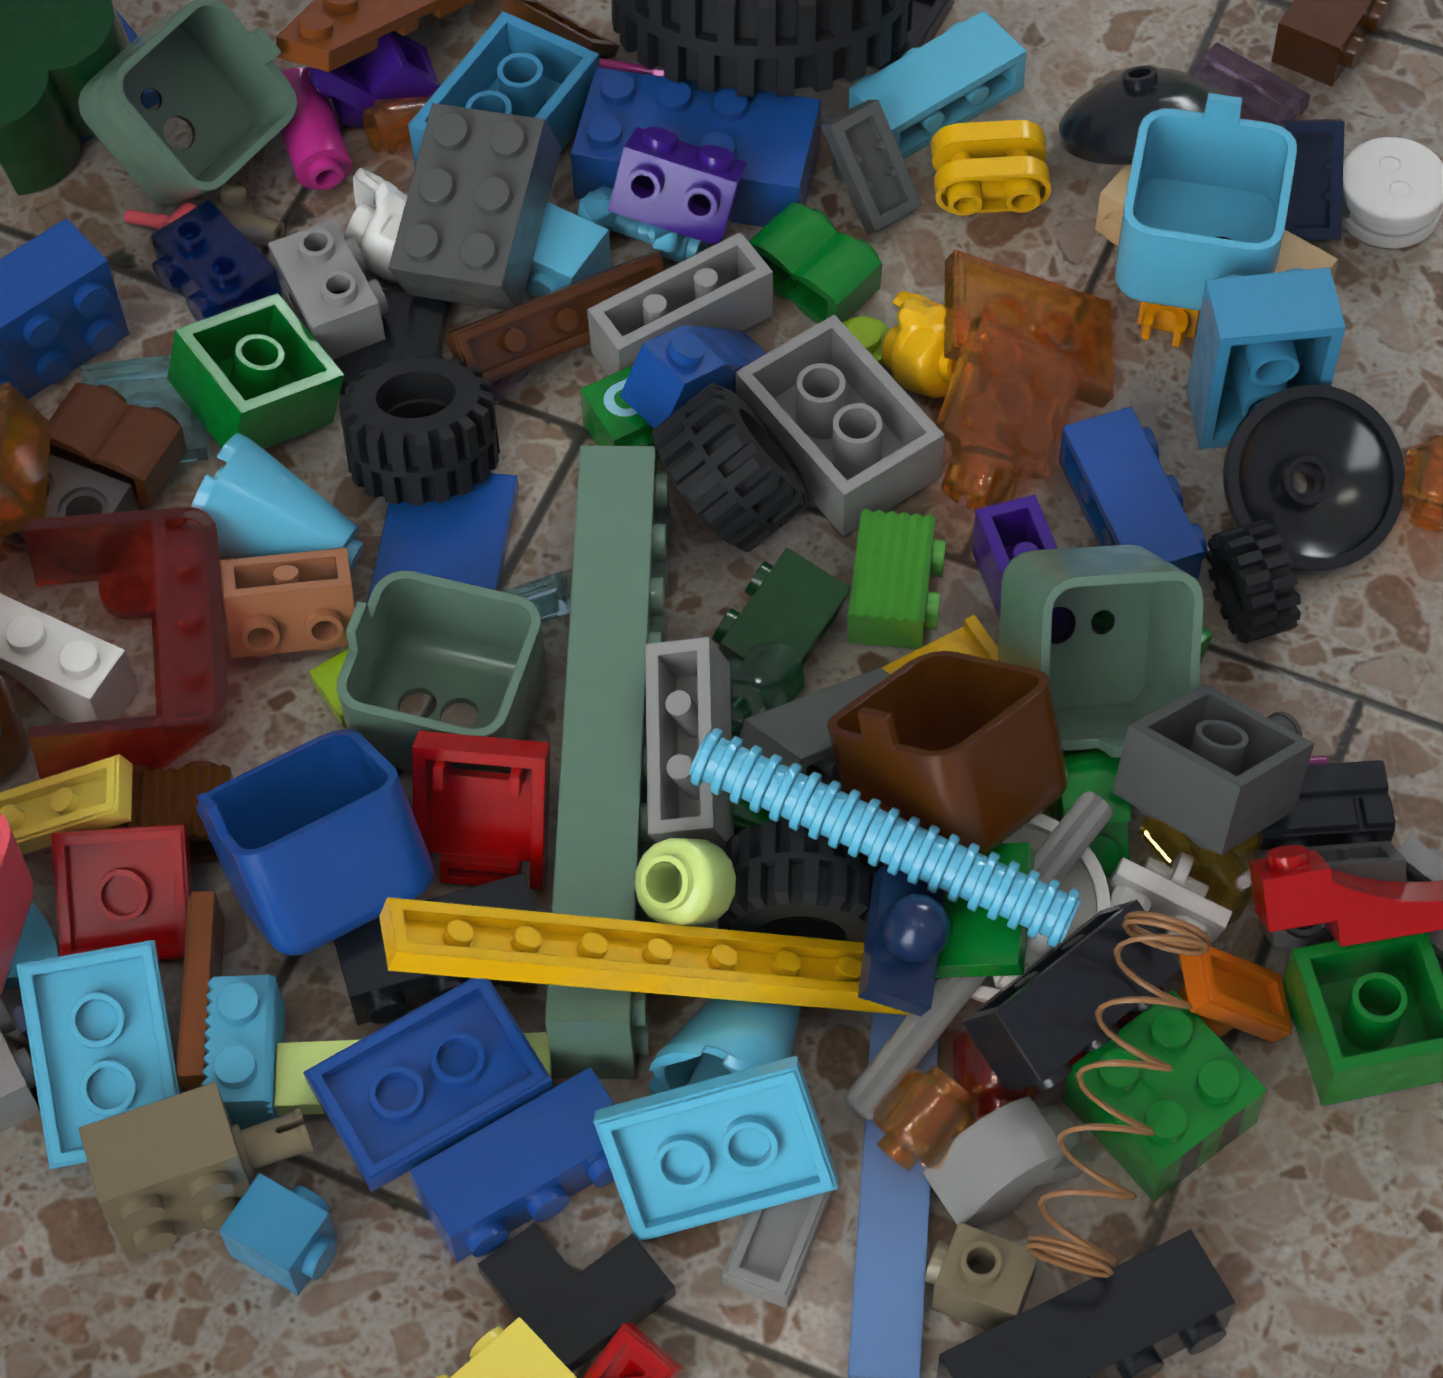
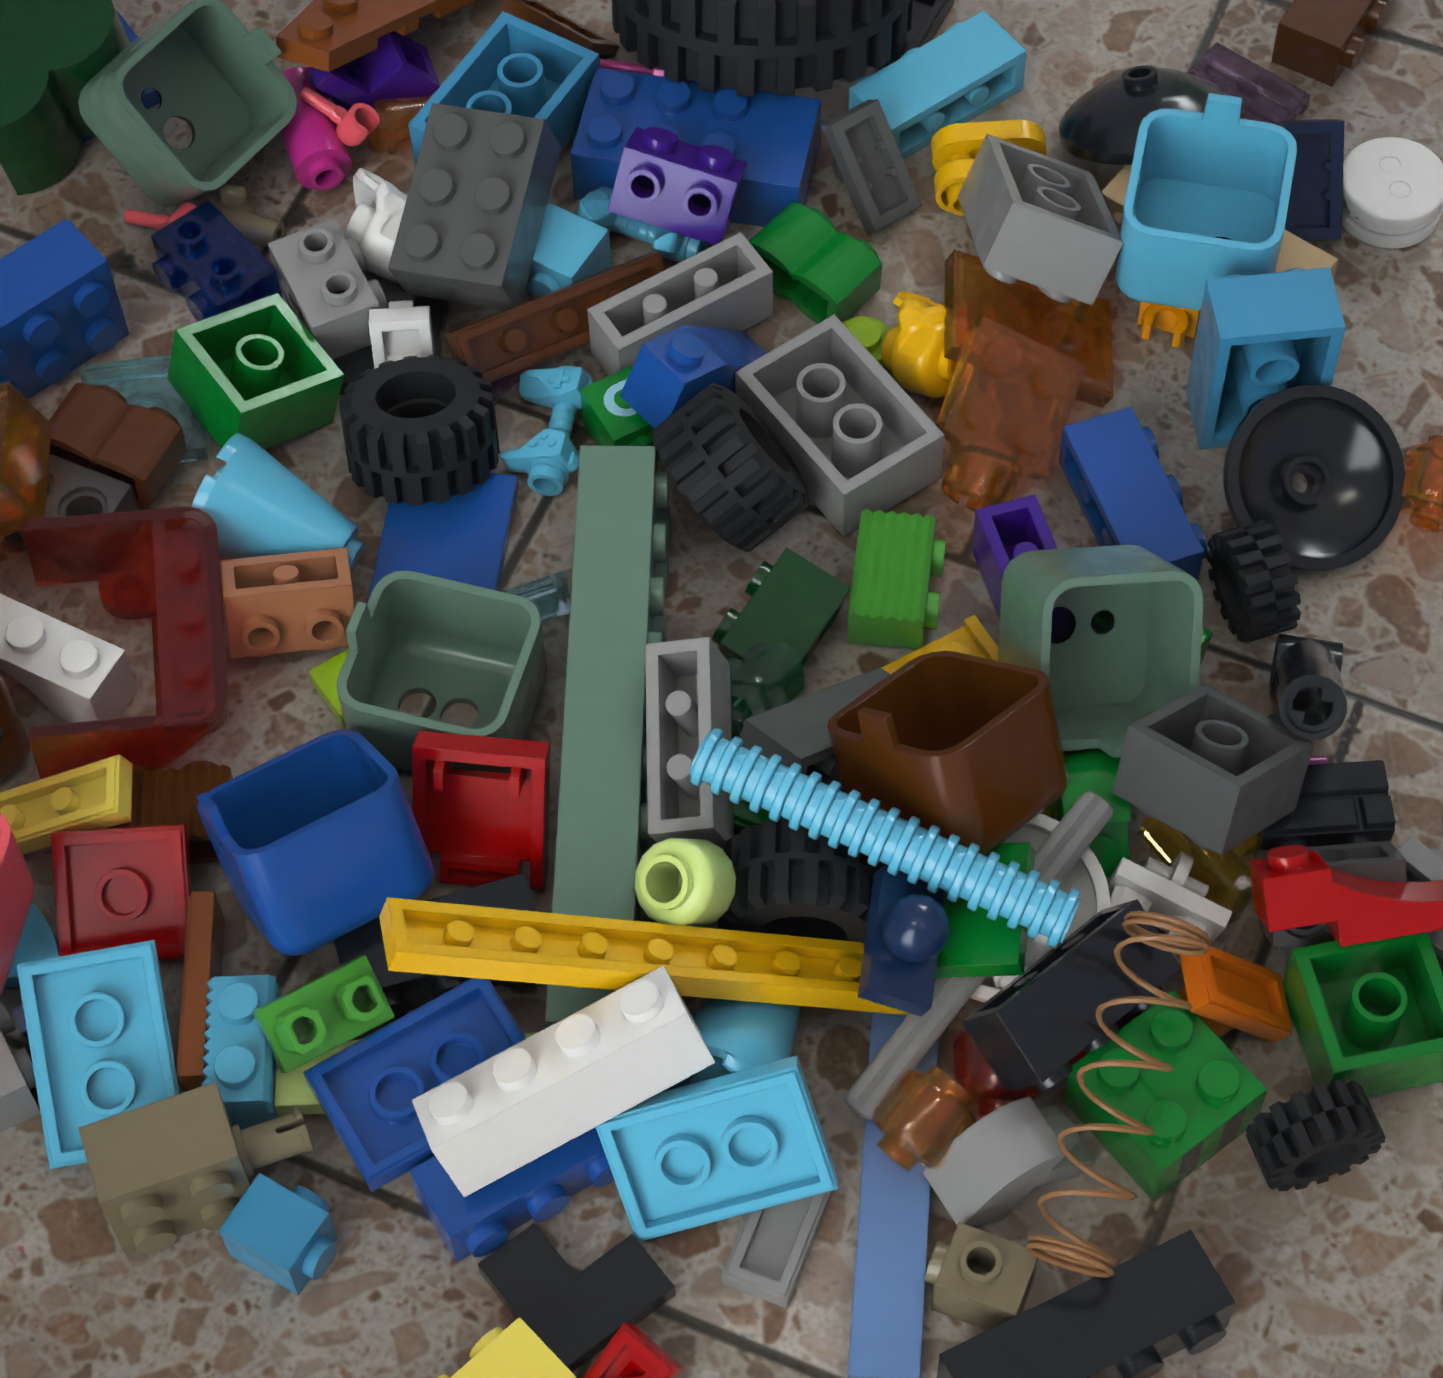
none -> bright green hips [252,955,395,1073]
none -> coral hand [299,86,380,146]
none -> white tile [368,300,435,369]
none -> white brick [412,965,715,1197]
none -> medium azure piece [499,365,594,496]
none -> light grey brick [958,134,1123,305]
none -> black tyre [1245,1080,1386,1191]
none -> black piece [1269,634,1347,740]

